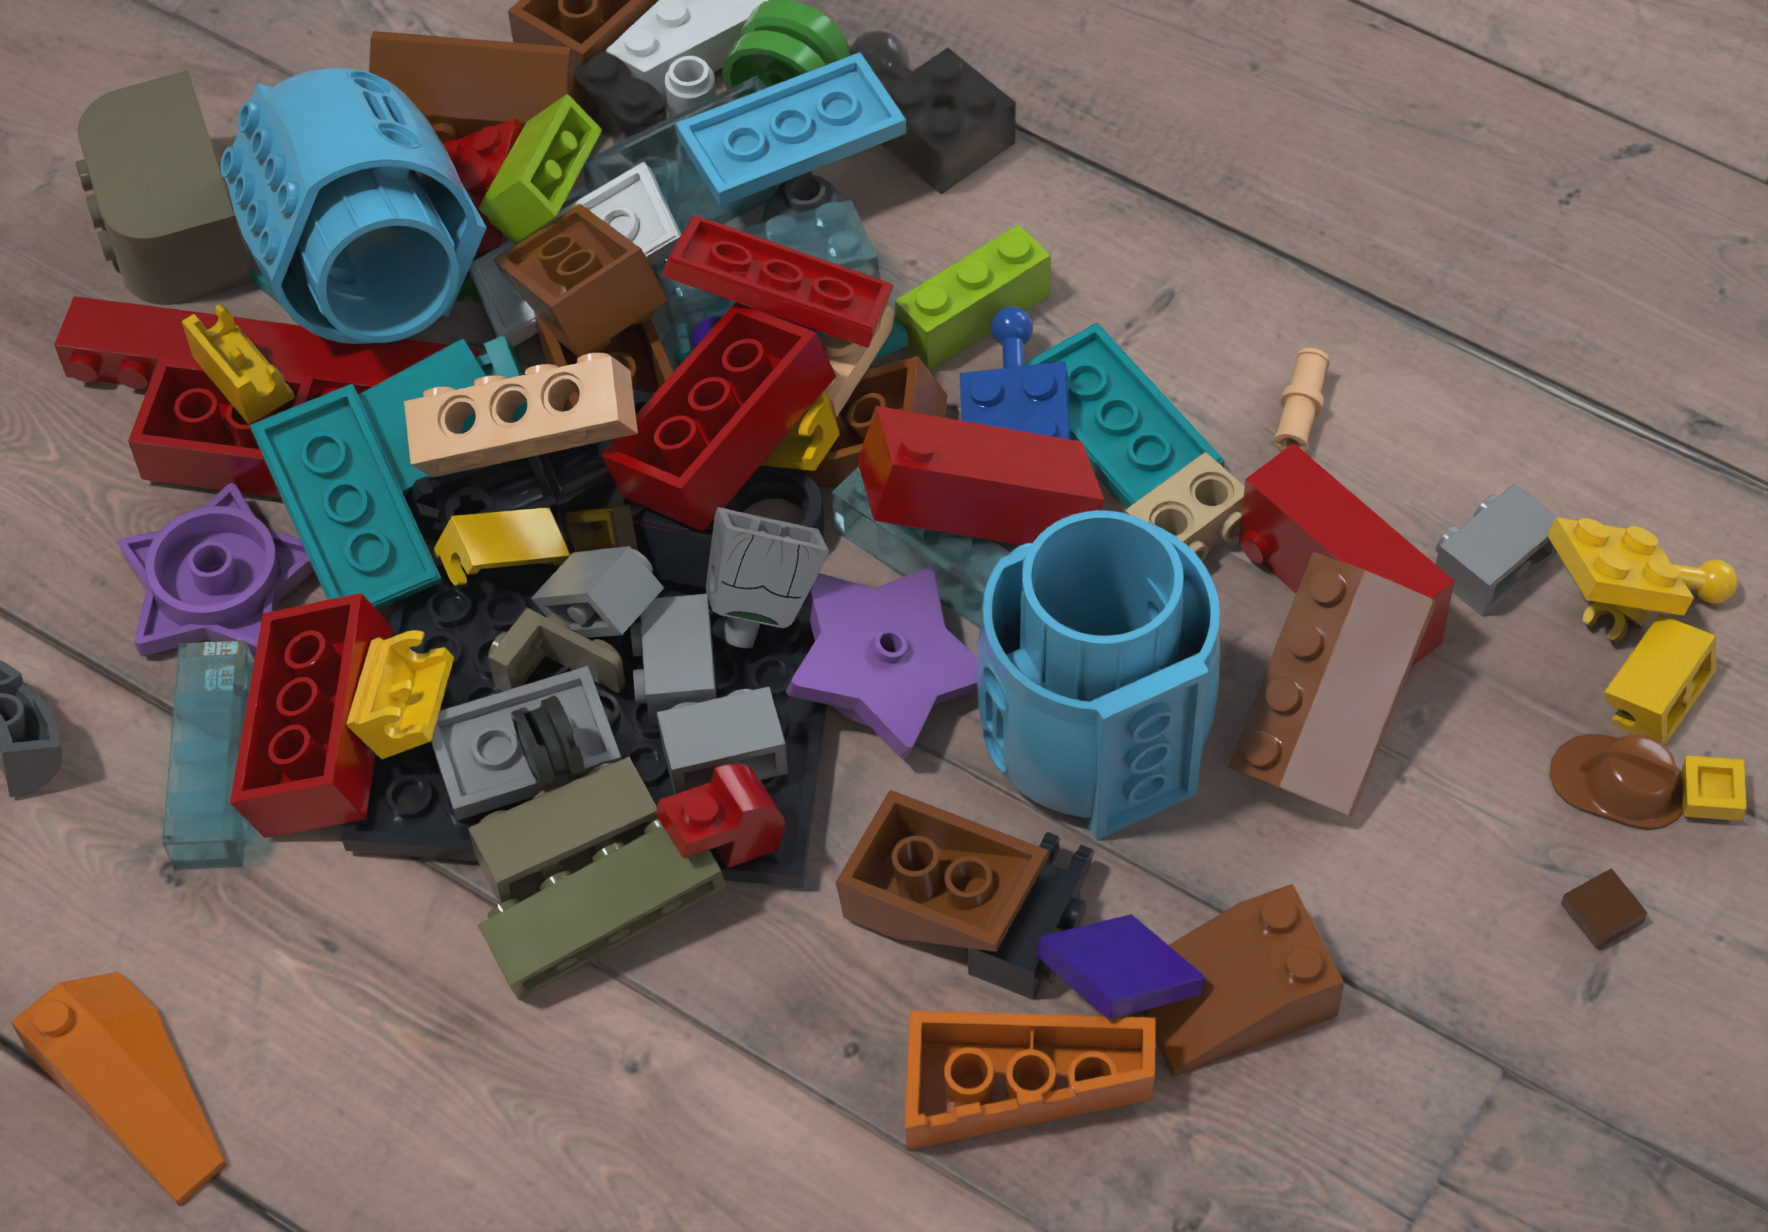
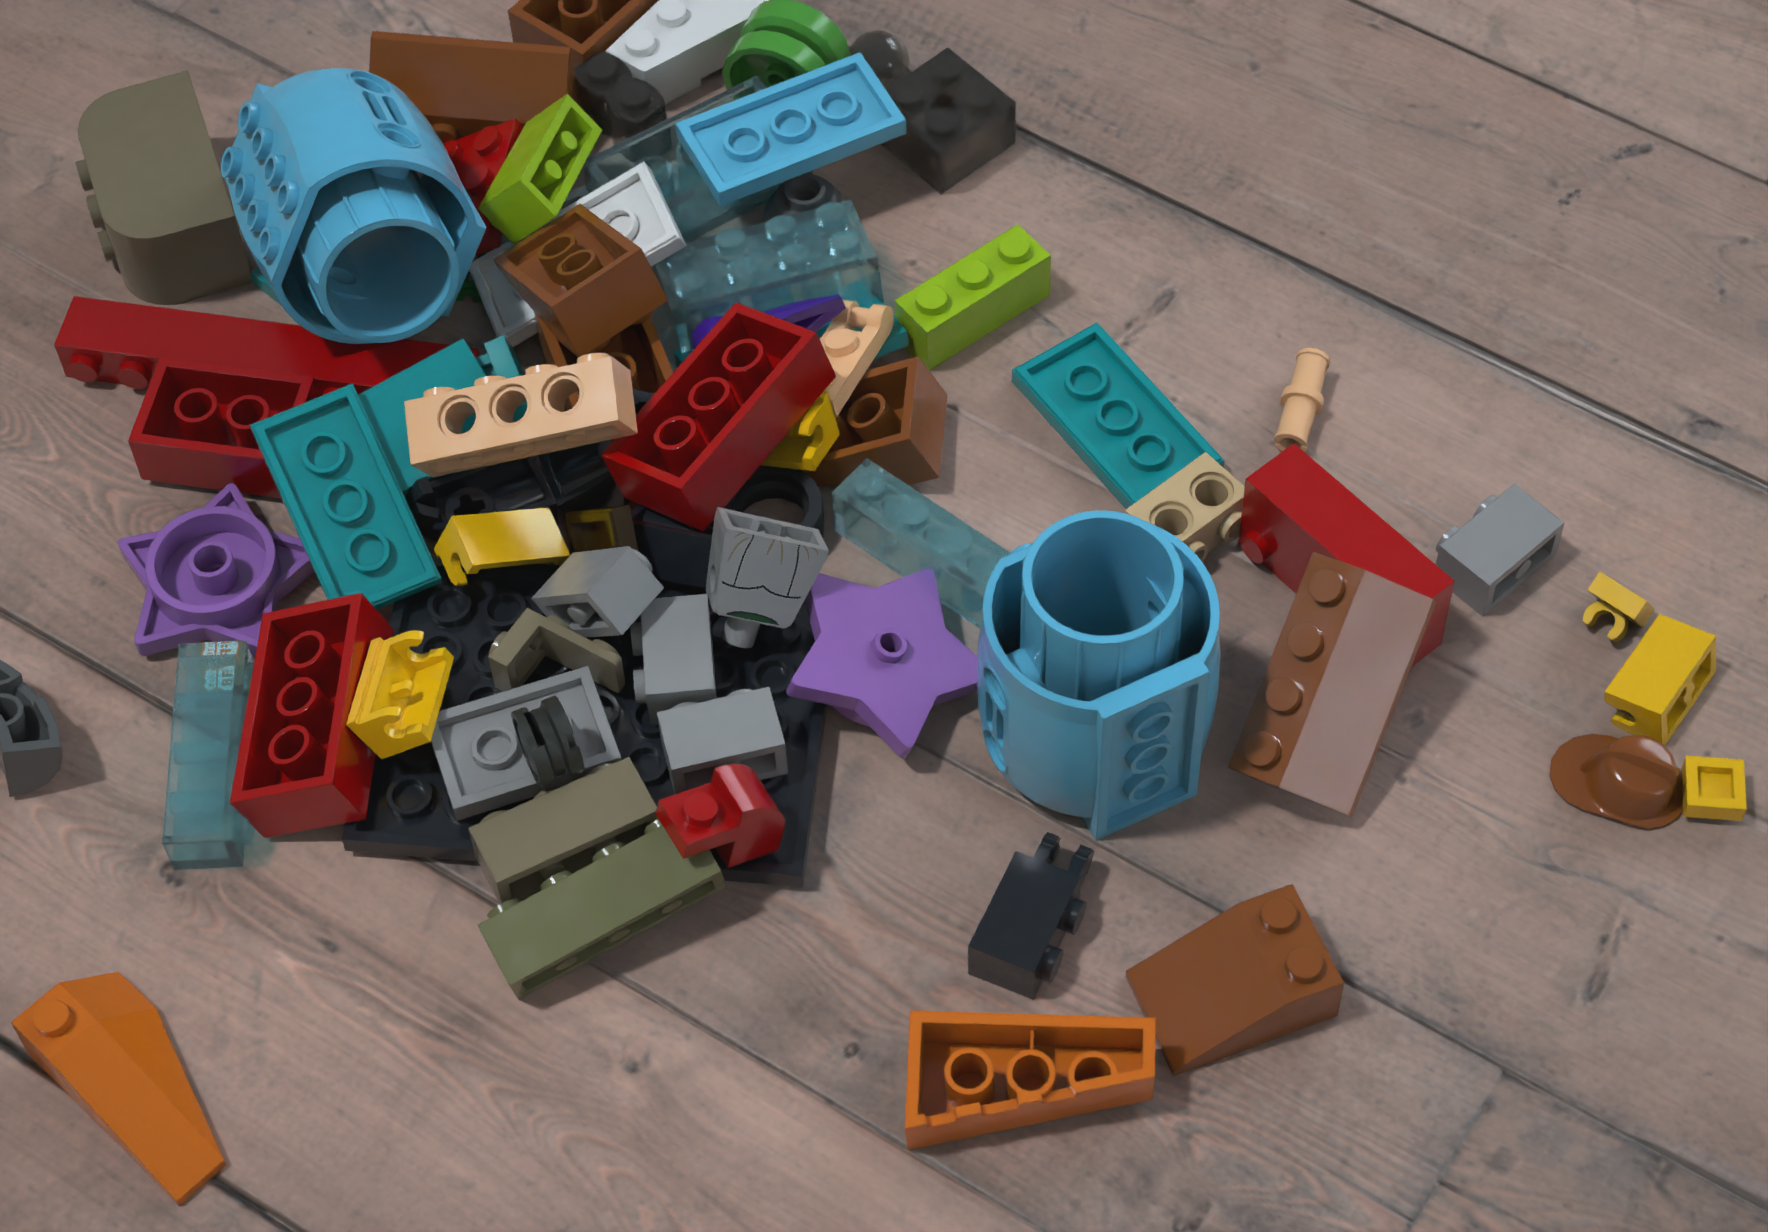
yellow hinge [182,304,295,424] -> none
red tile [663,215,894,348] -> none
white brick [665,56,718,125] -> none
dark orange slope [836,790,1049,952] -> none
red brick [858,406,1105,545] -> none
blue plate [960,306,1071,440] -> none
dark purple tile [1035,914,1206,1020] -> none
yellow plate [1547,517,1738,616] -> none
reddish brown tile [1561,868,1648,949] -> none

